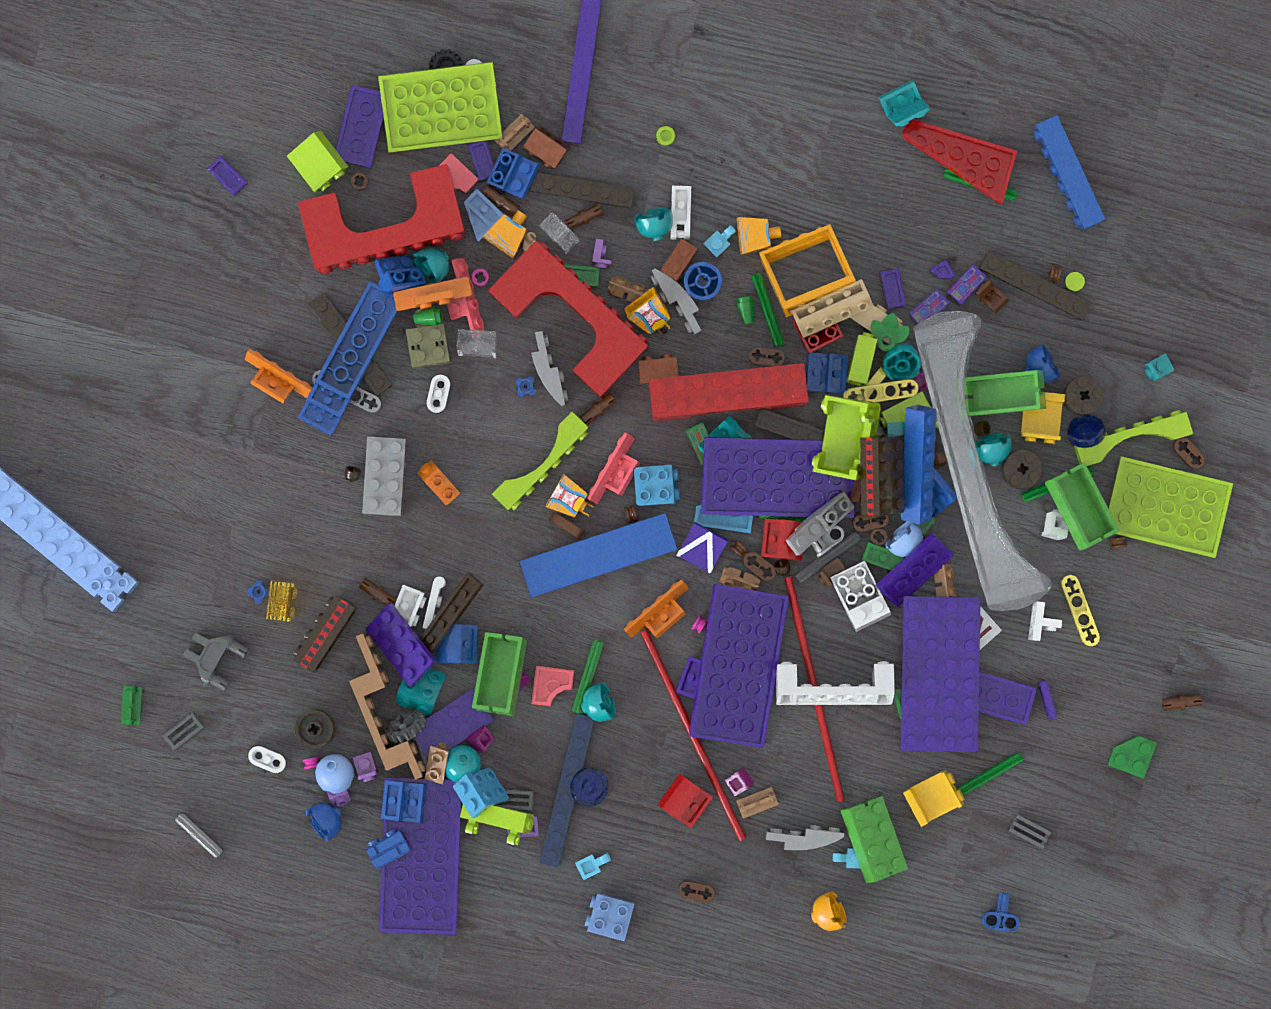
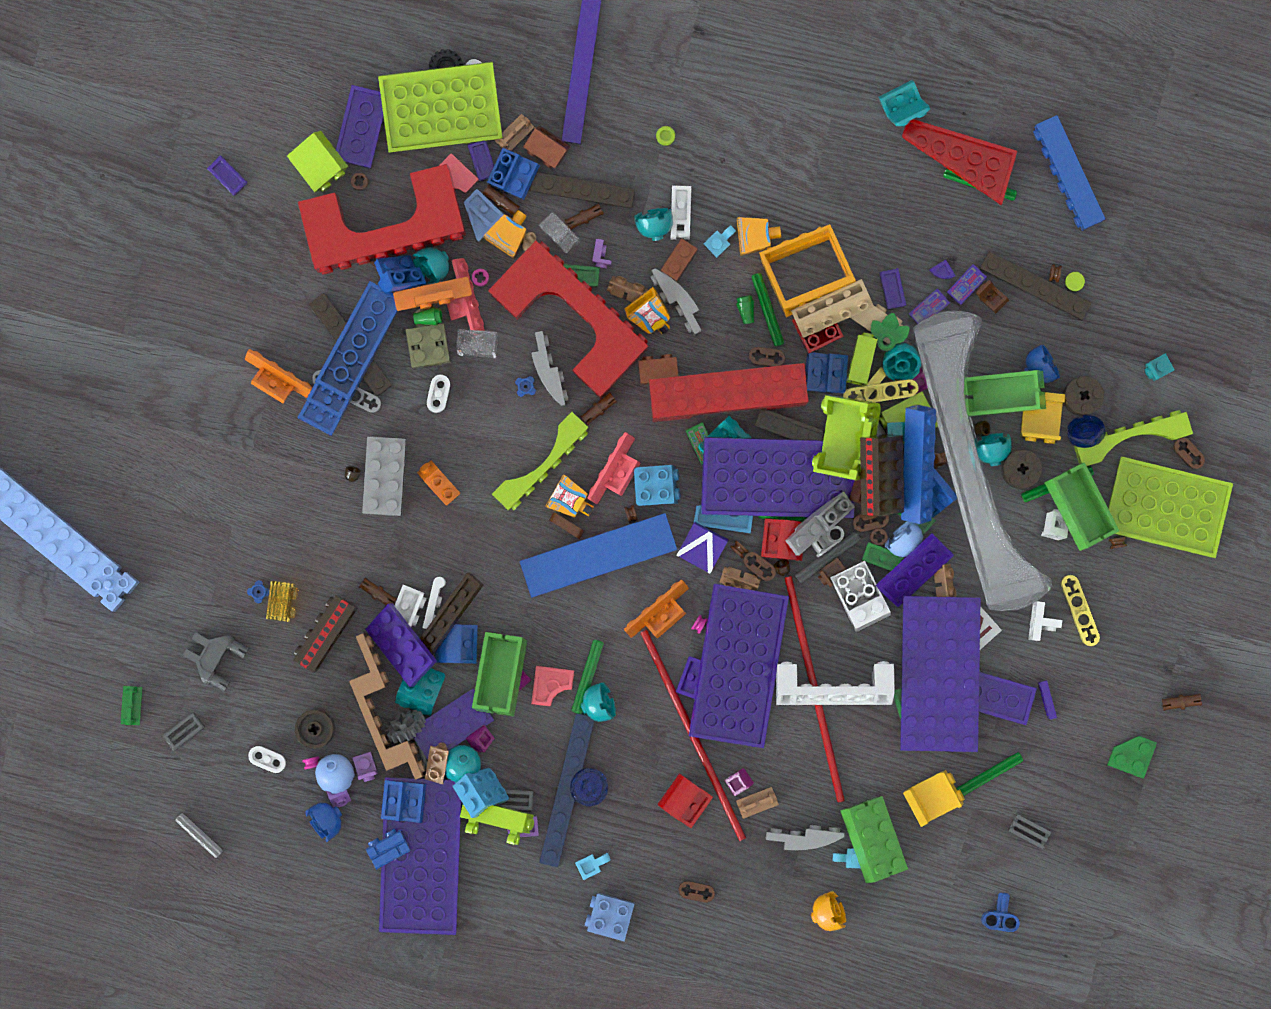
blue cylinder [684,262,722,301] -> none

